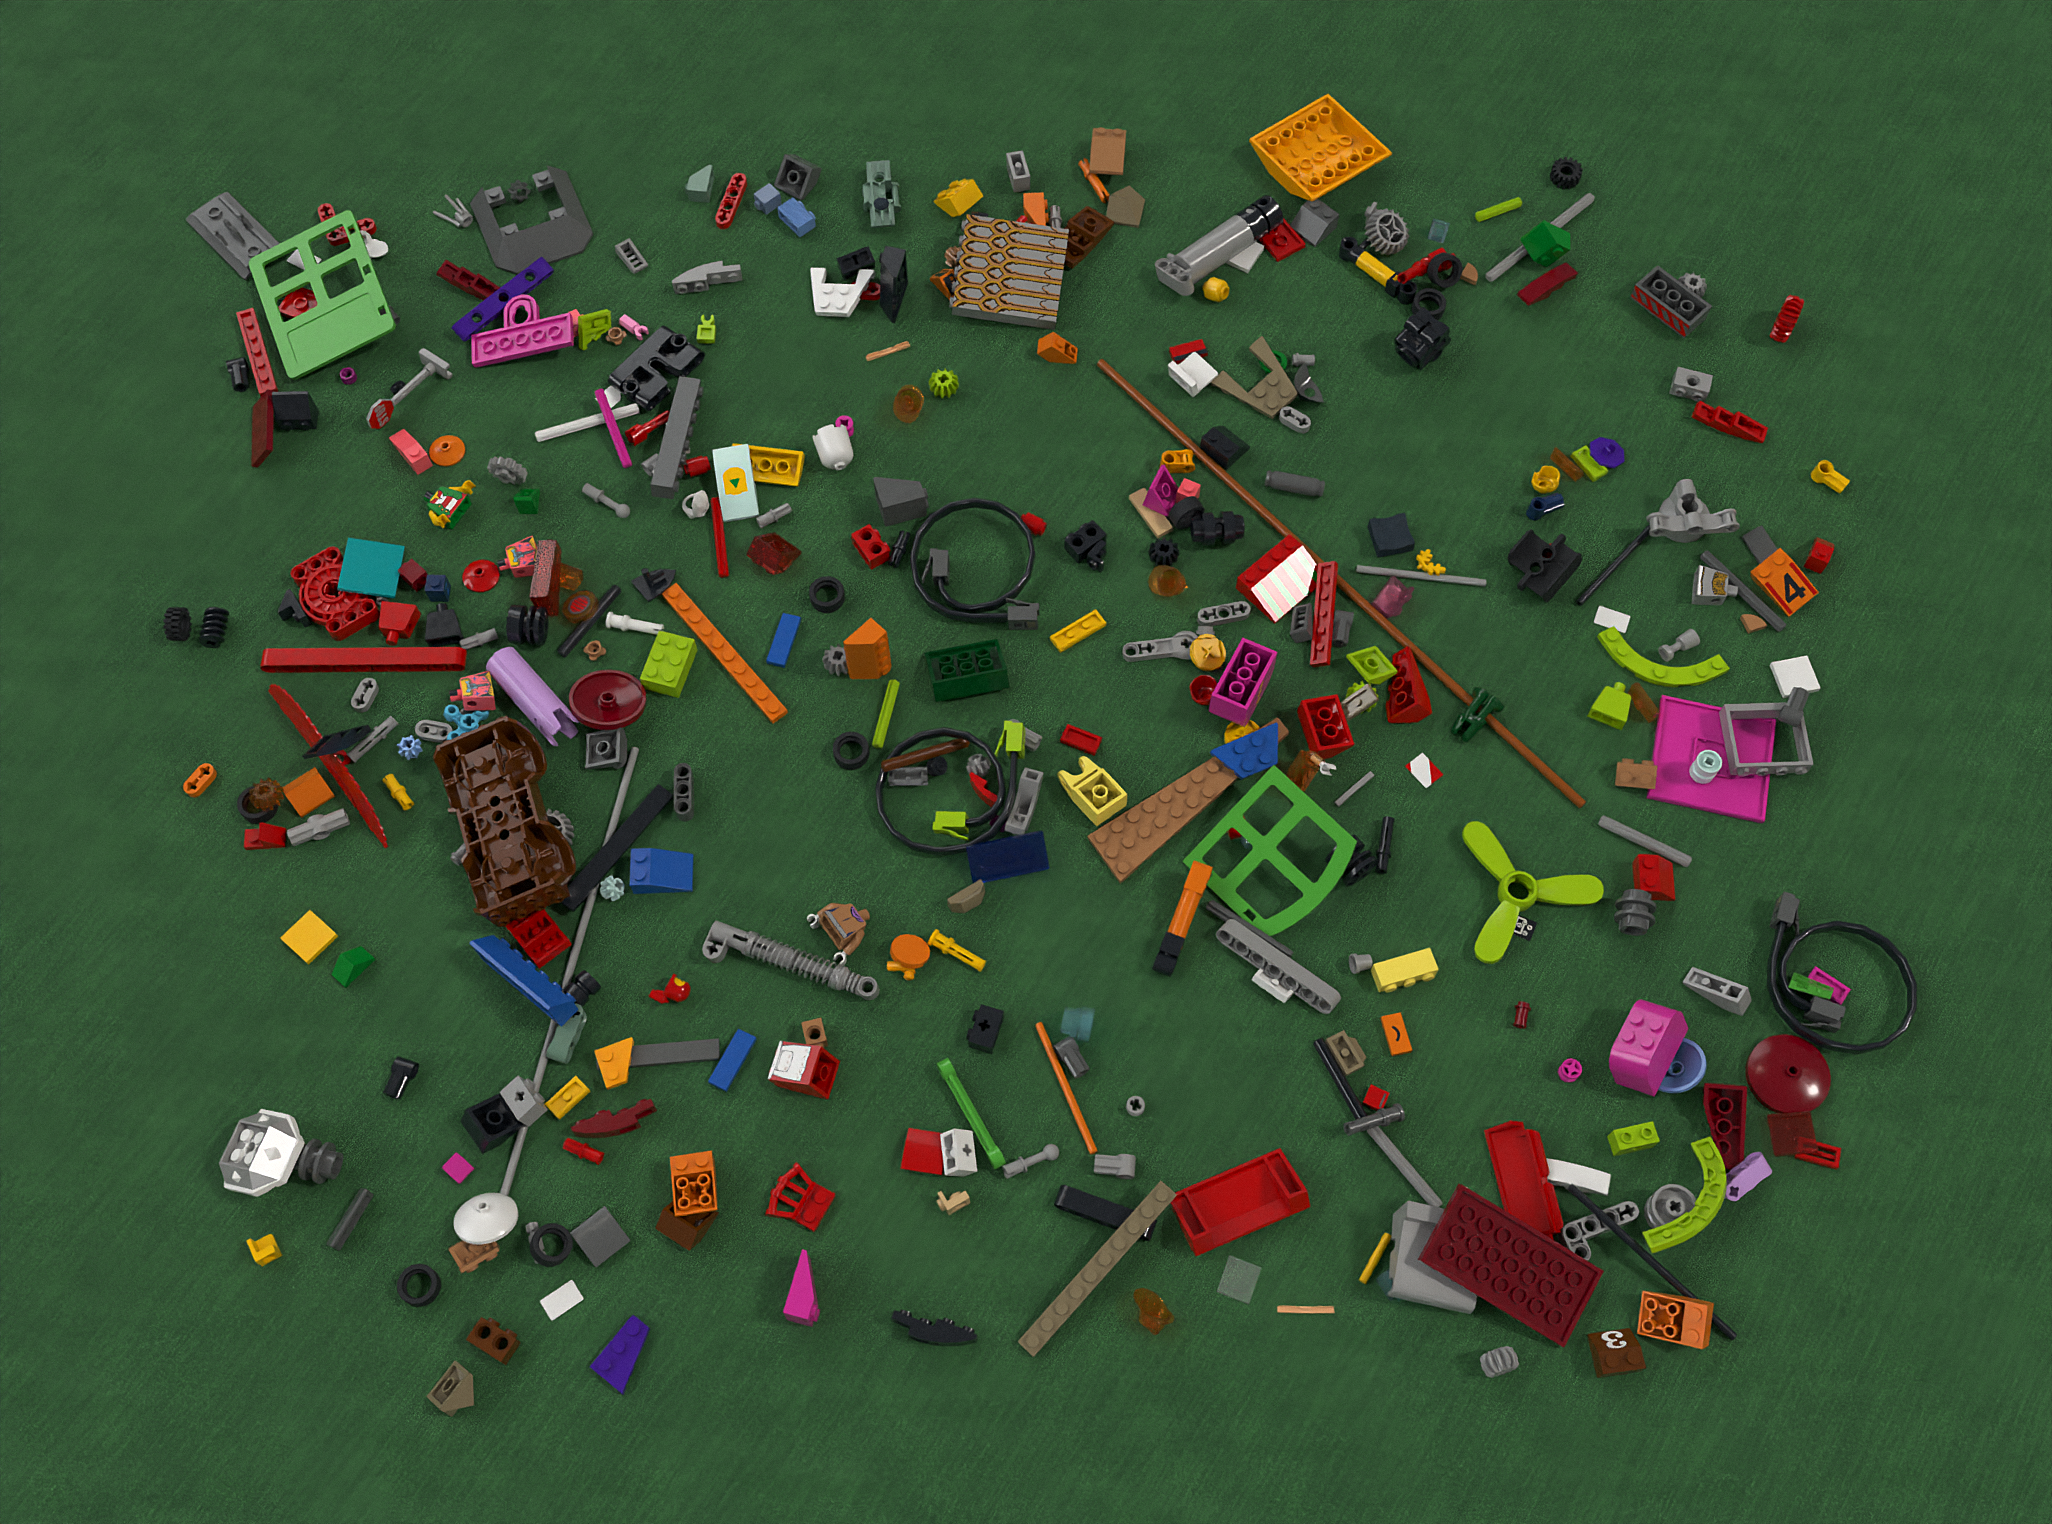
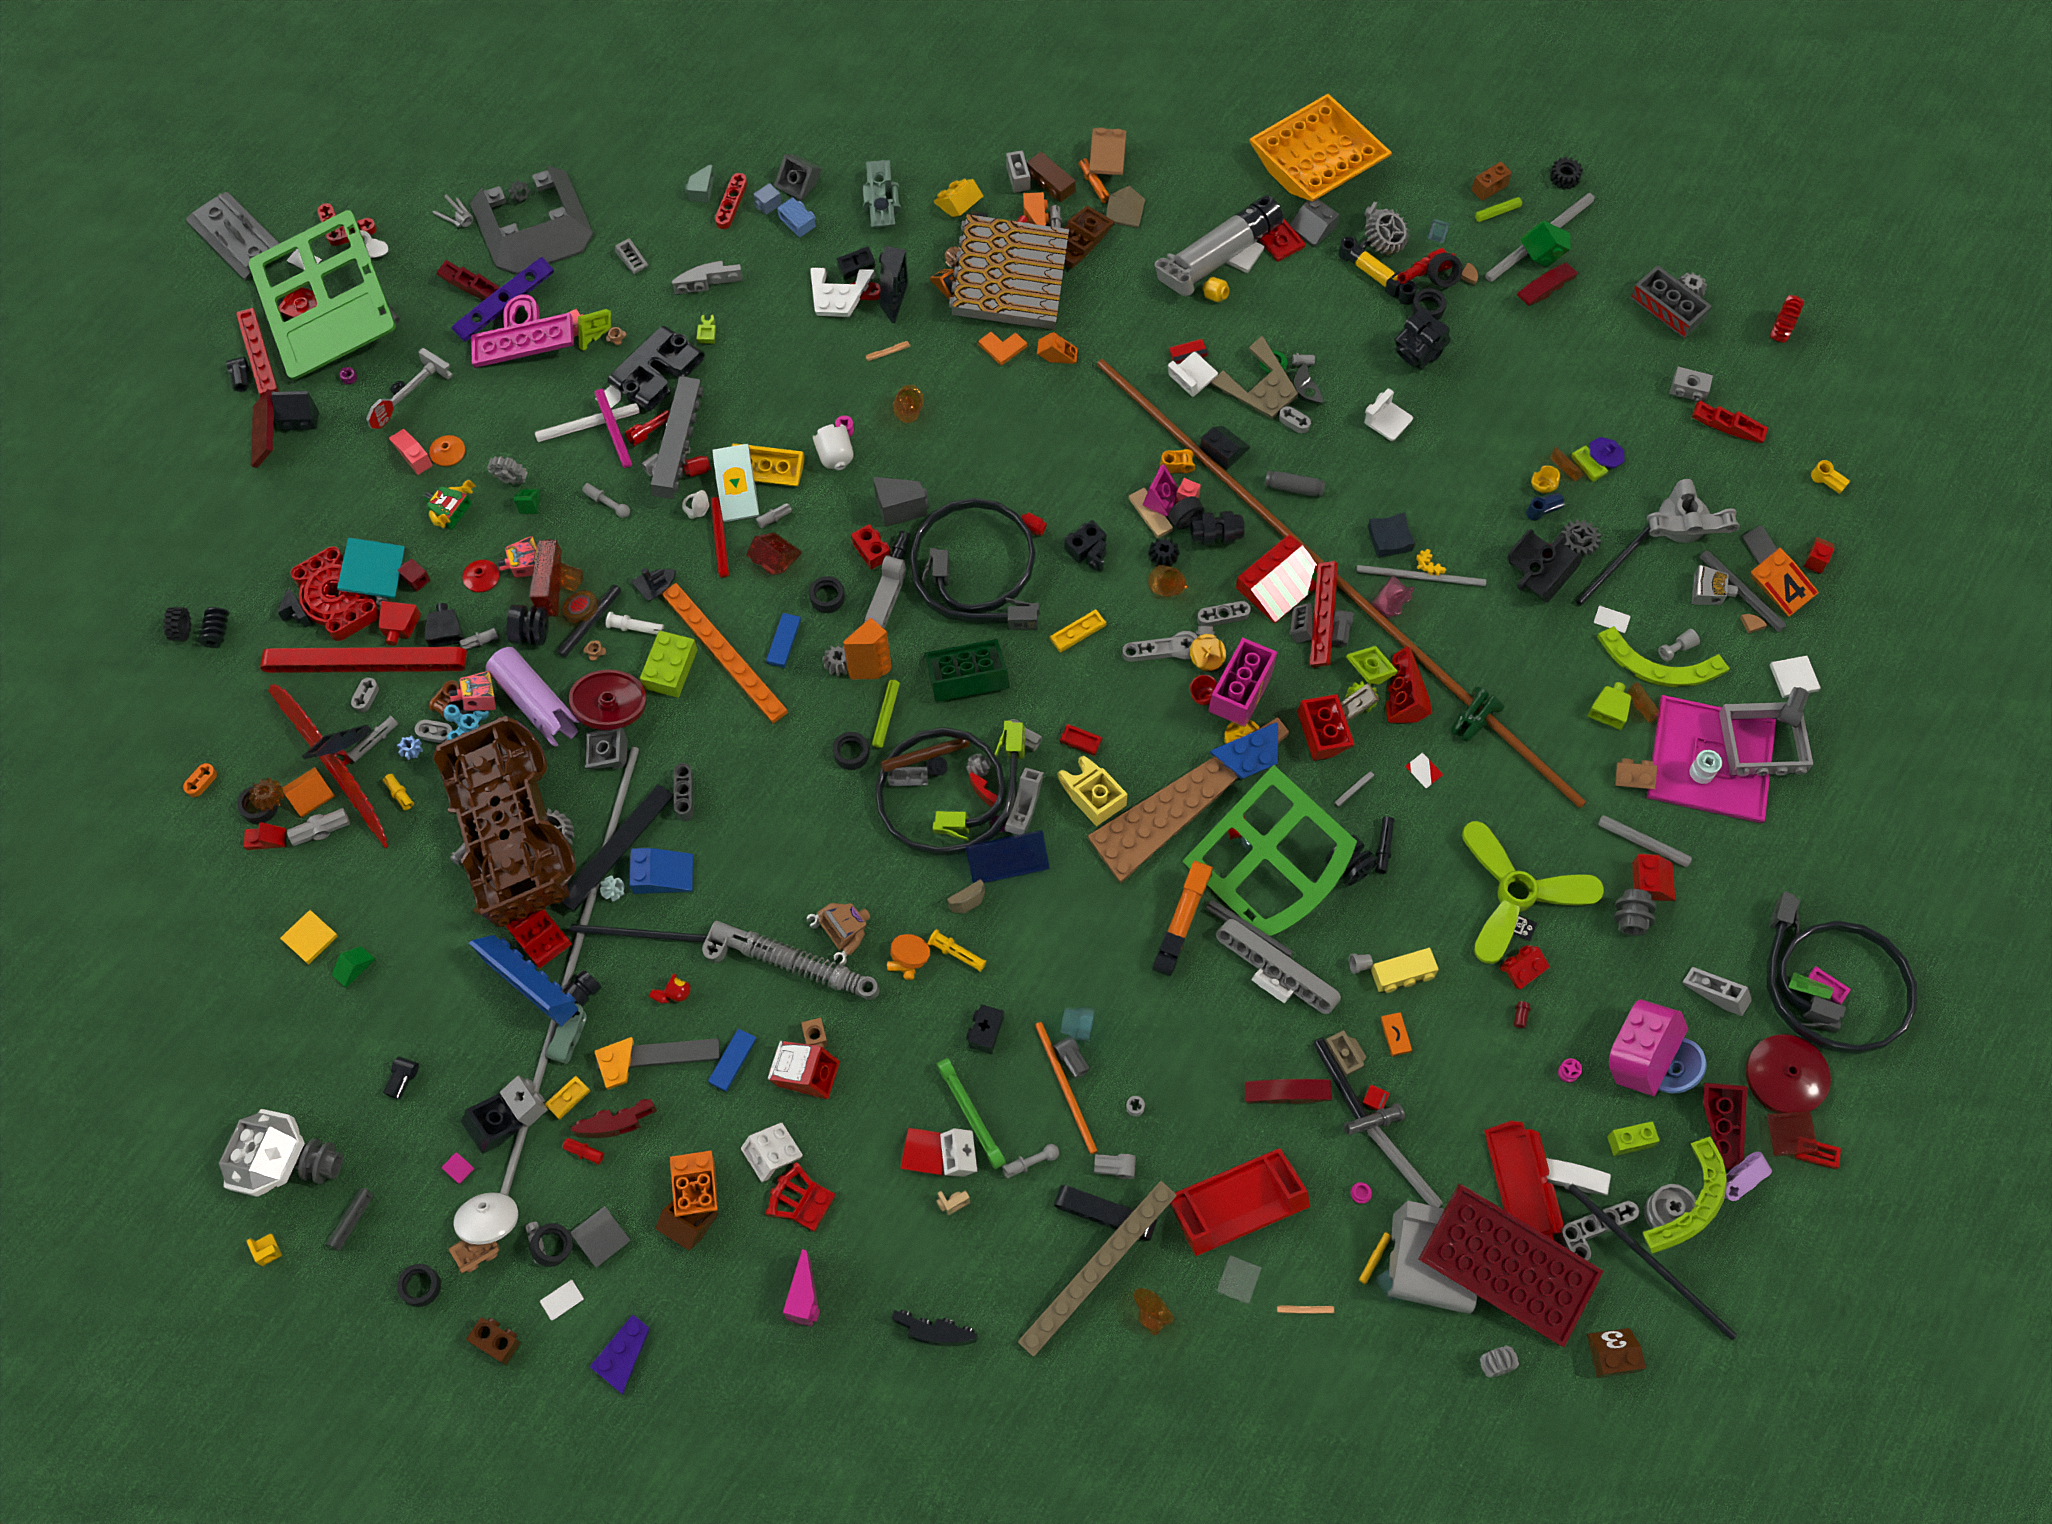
dark blue brick [425,575,451,602] -> none
dark tan slope [426,1360,474,1417] -> none
bright pink bar [619,314,649,341] -> none
lime gear [929,368,959,399] -> none
clear orange torso [1287,750,1336,792] -> none
orange slope [1637,1291,1714,1349] -> none
none -> dark orange piece [429,680,462,718]
none -> black piece [570,924,708,943]
none -> white bracket [741,1123,803,1182]
none -> light grey beam [864,555,906,629]
none -> orange tile [978,332,1027,366]
none -> reddish brown brick [1026,152,1076,203]
none -> dark red slope [1245,1079,1332,1104]
none -> dark pink plate [1351,1182,1372,1204]
none -> white bracket [1364,388,1413,441]
none -> dark orange brick [1472,162,1512,201]
none -> red bracket [1499,945,1550,989]
none -> dark grey gear [1561,519,1601,558]

